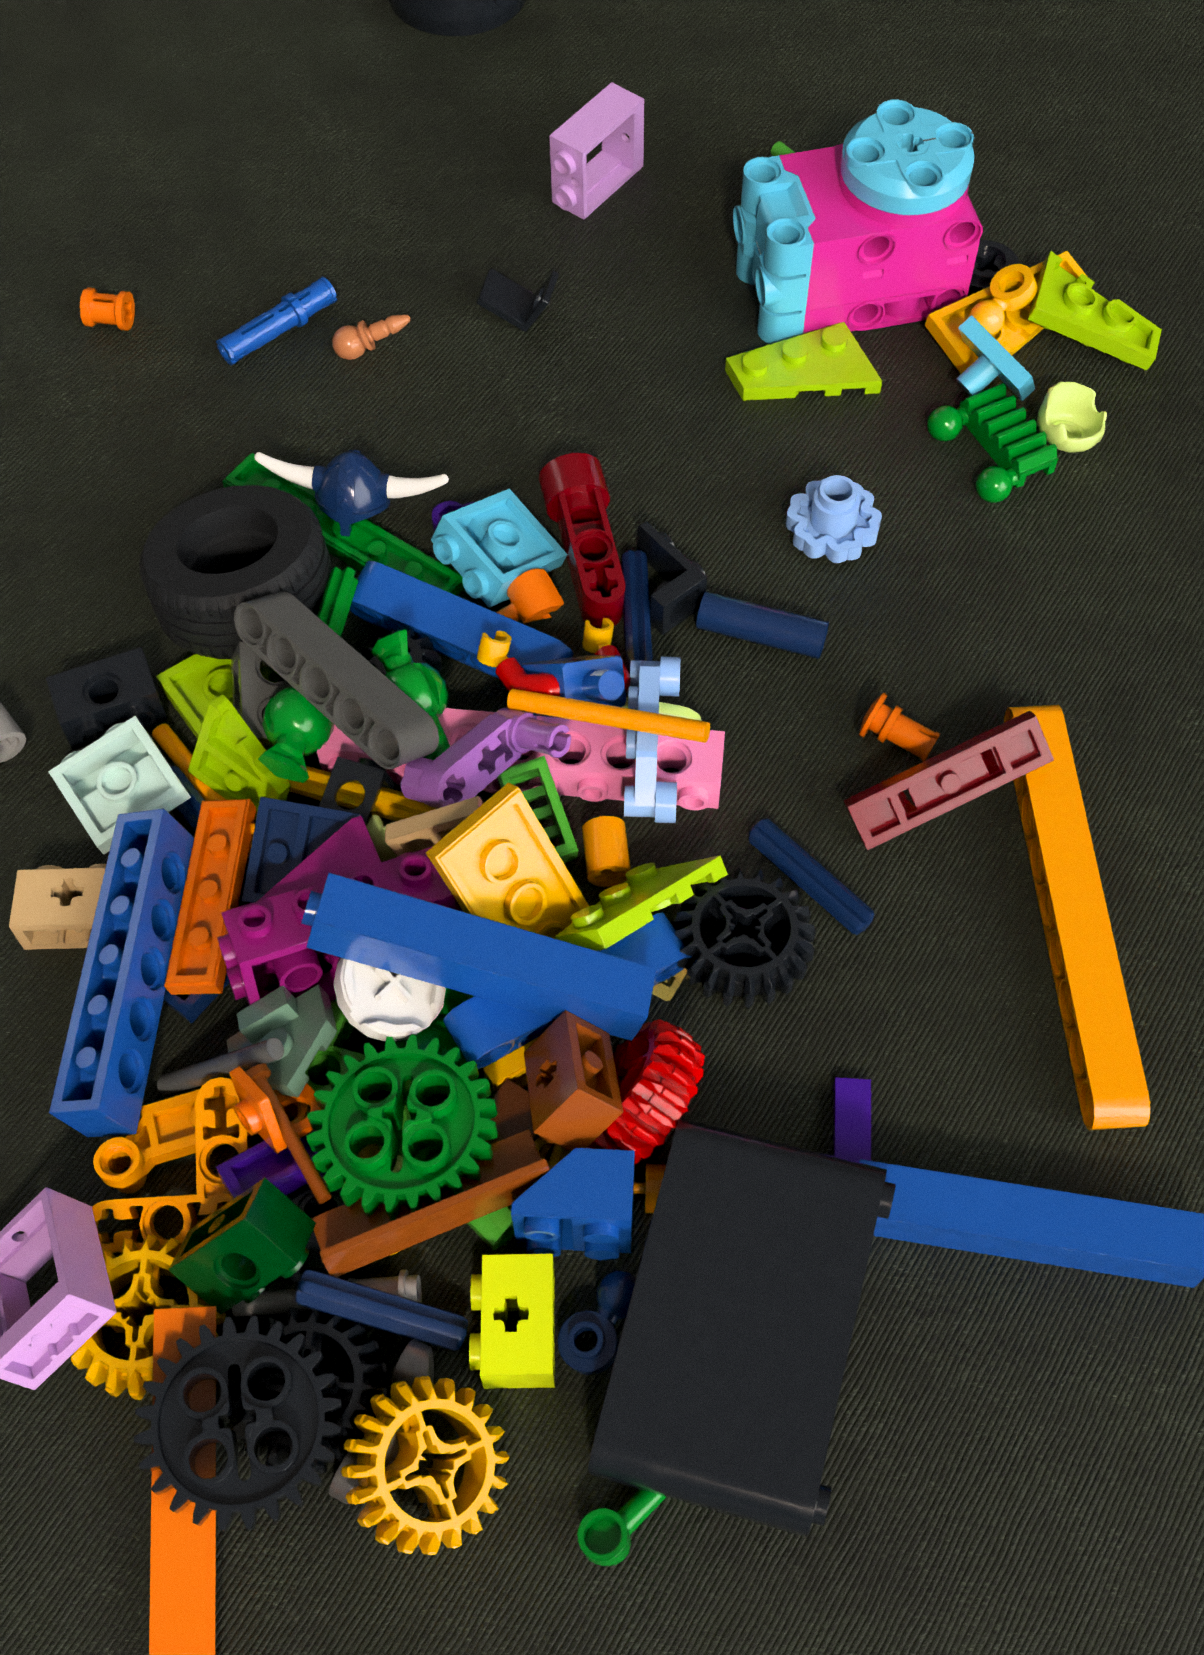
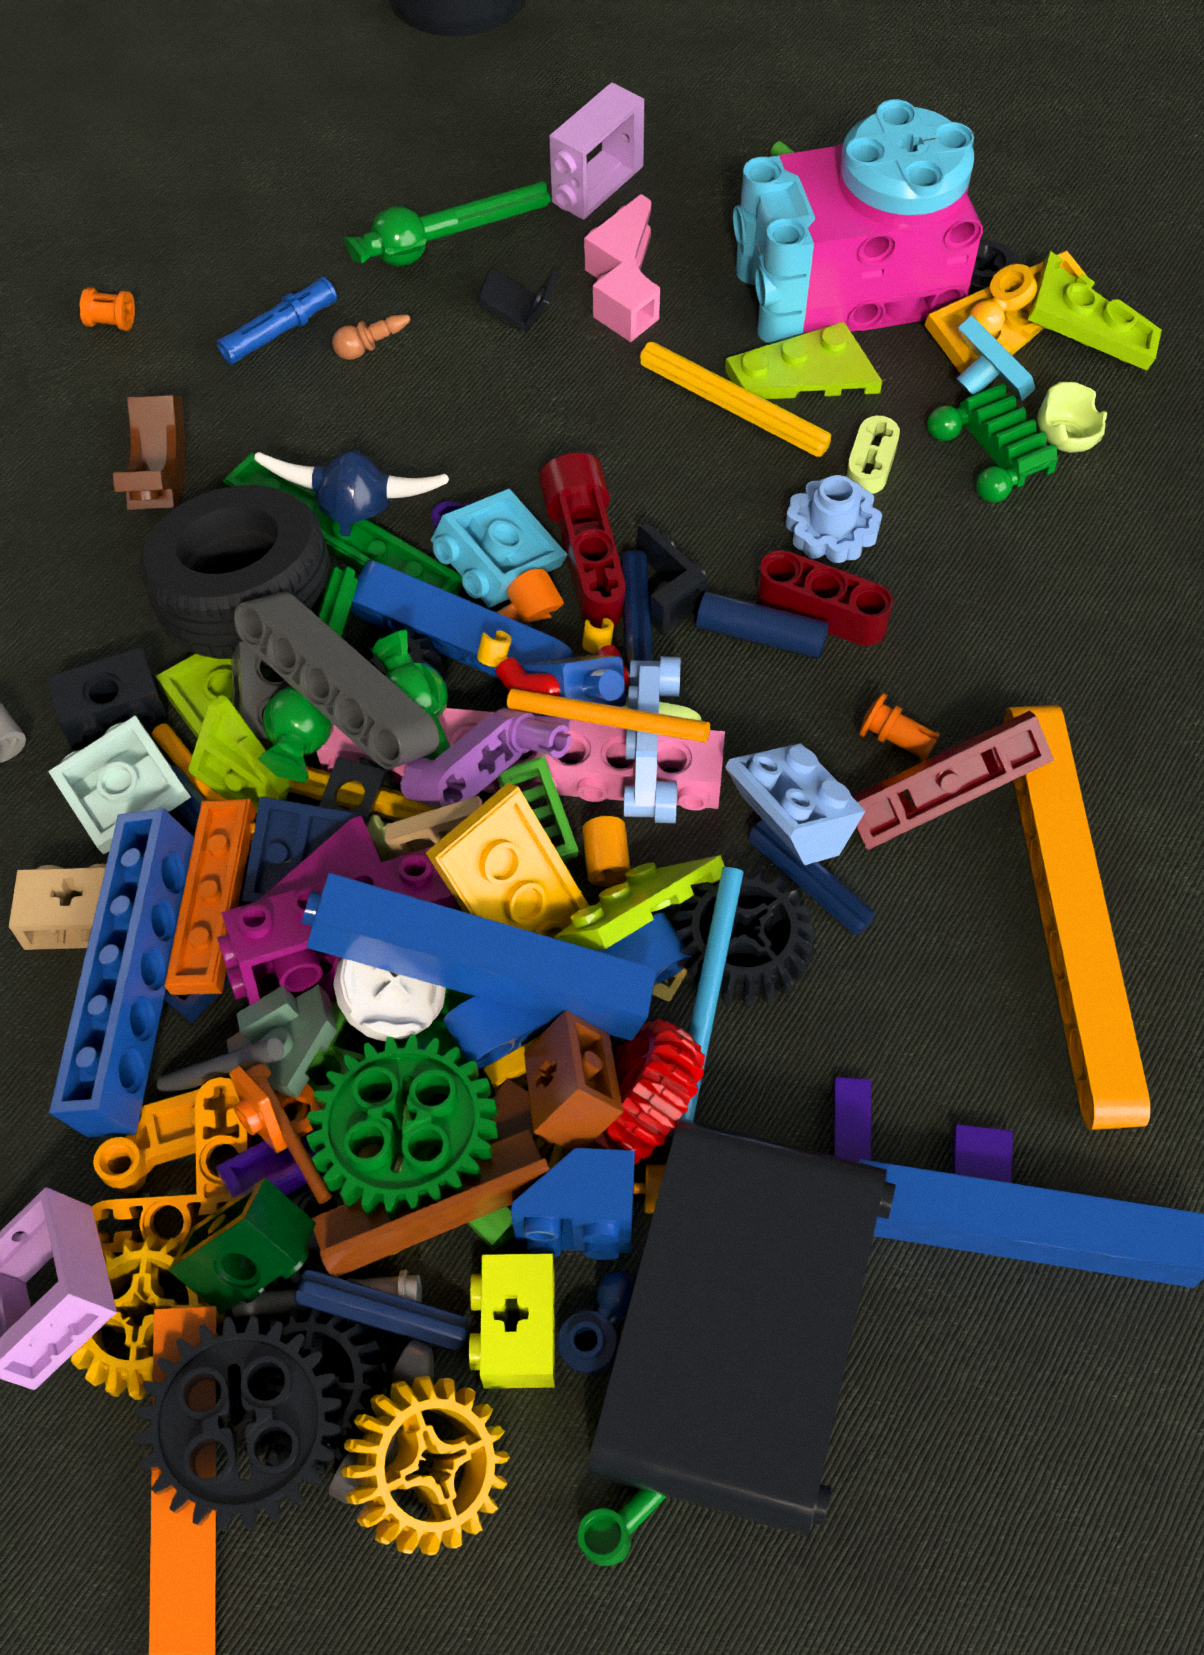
none -> reddish brown arch [113,395,185,510]
none -> green piece [344,181,551,267]
none -> bright pink arch [584,194,660,342]
none -> yellow axle [640,342,831,457]
none -> dark azure piece [668,867,744,1138]
none -> light blue slope [725,743,865,865]
none -> dark red beam [757,550,893,646]
none -> yellowish green beam [846,415,900,494]
none -> dark purple tile [951,1124,1013,1183]

